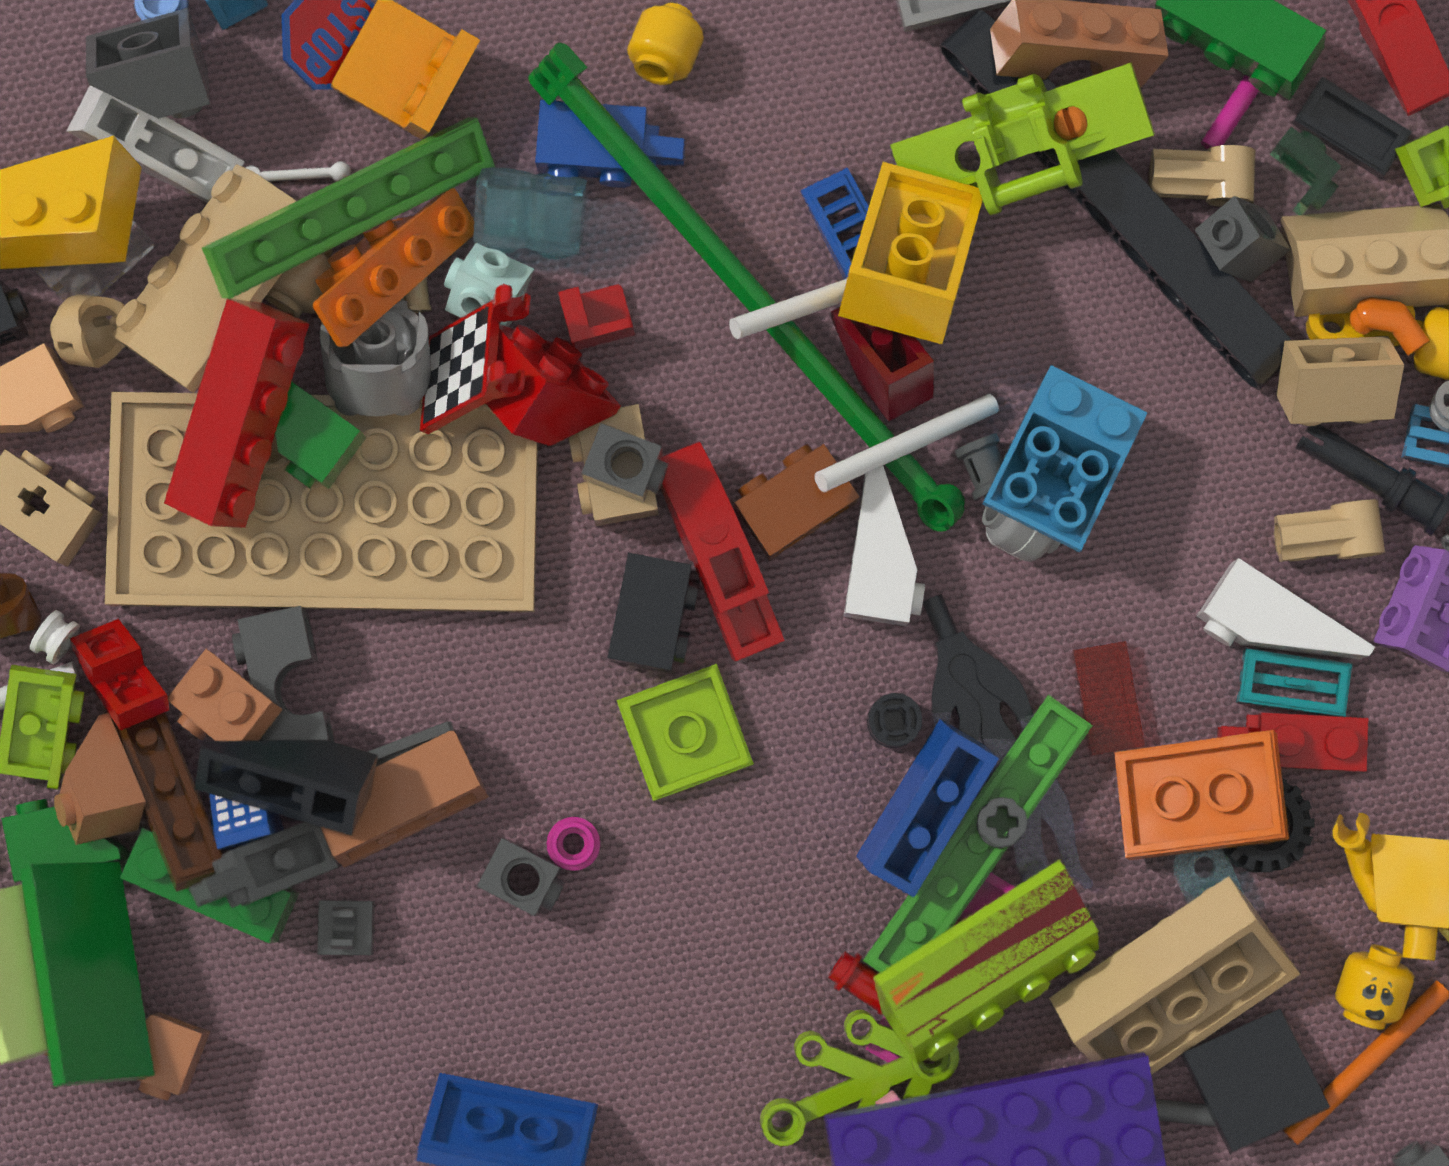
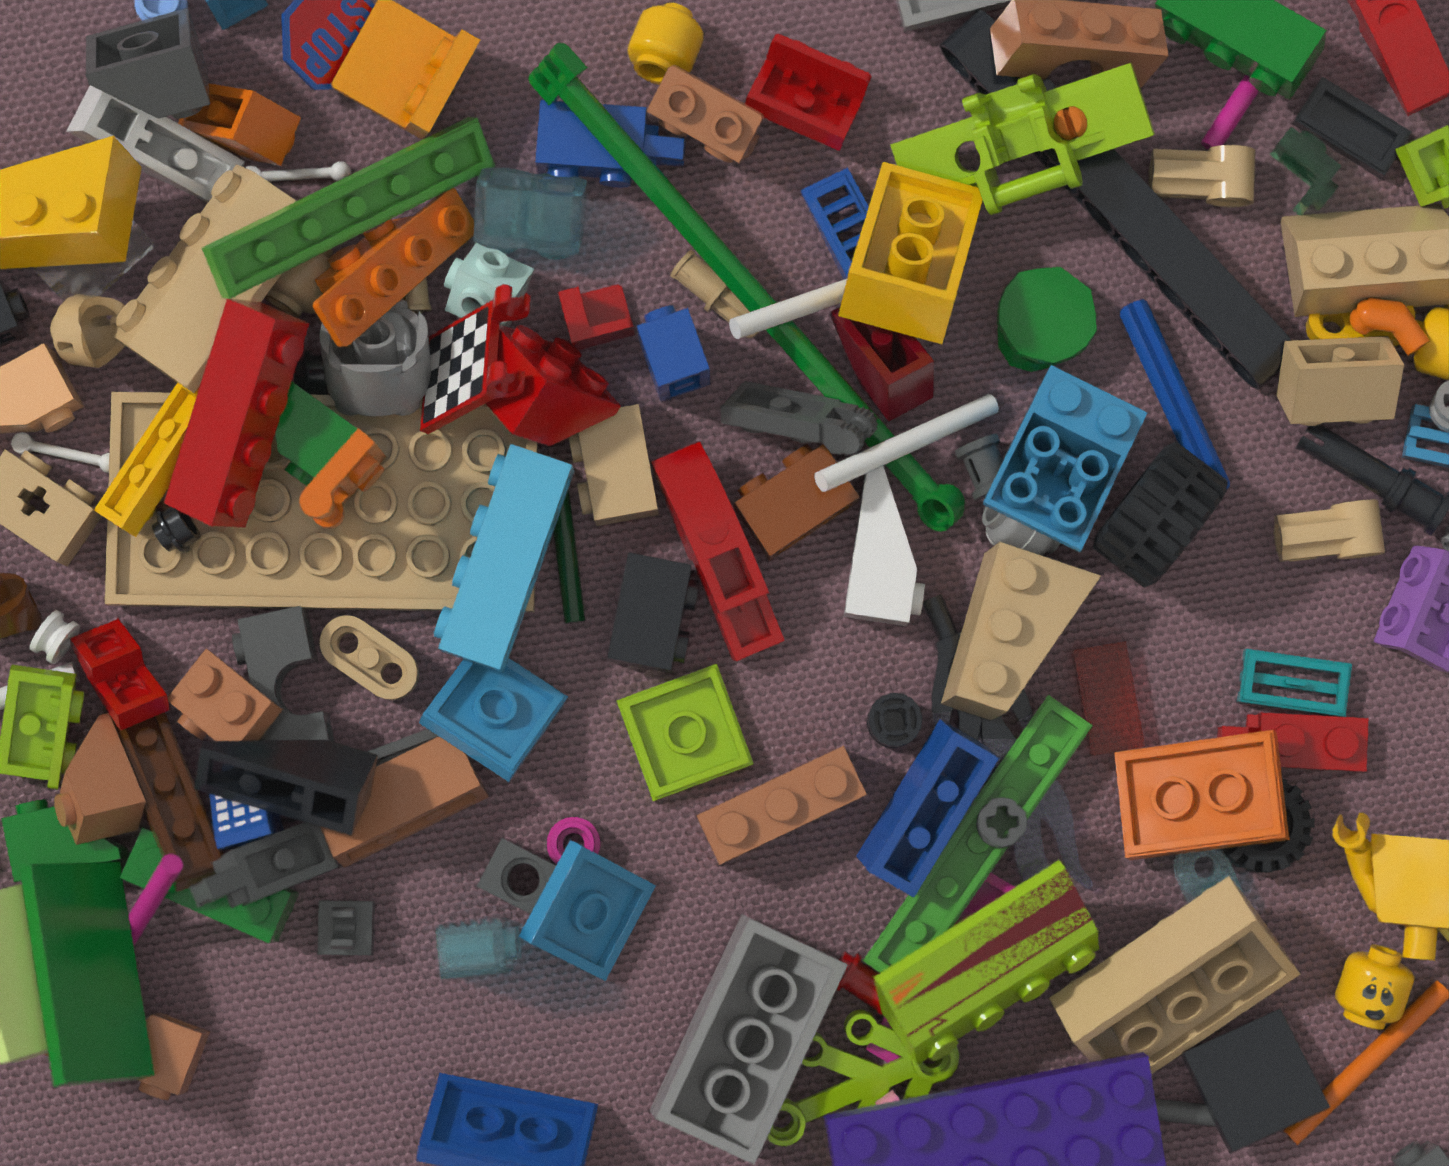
dark grey brick [581,423,669,503] -> none
dark grey brick [1195,196,1291,282] -> none
white slope [1197,558,1375,660] -> none
none -> white hinge [11,433,110,473]
none -> yellow plate [94,383,200,537]
none -> dark pink bar [128,854,183,946]
none -> black plate [152,507,200,553]
none -> orange slope [178,83,301,166]
none -> black plate [293,350,329,395]
none -> orange plate [299,428,386,529]
none -> tan plate [320,615,419,700]
none -> dark azure tile [419,658,568,782]
none -> medium azure brick [434,444,575,673]
none -> clear light blue brick [436,917,522,980]
none -> dark azure plate [518,840,656,981]
none -> dark green bar [553,489,586,624]
none -> blue brick [637,305,710,402]
none -> nougat bracket [646,65,764,163]
none -> light grey slope [649,914,847,1164]
none -> tan axle [670,250,759,339]
none -> nougat arch [696,746,867,865]
none -> dark grey hinge [721,381,878,456]
none -> red bracket [745,34,872,151]
none -> tan wedge [941,542,1101,720]
none -> green hat [997,267,1097,372]
none -> black tyre [1093,441,1228,588]
none -> blue axle [1120,299,1230,490]

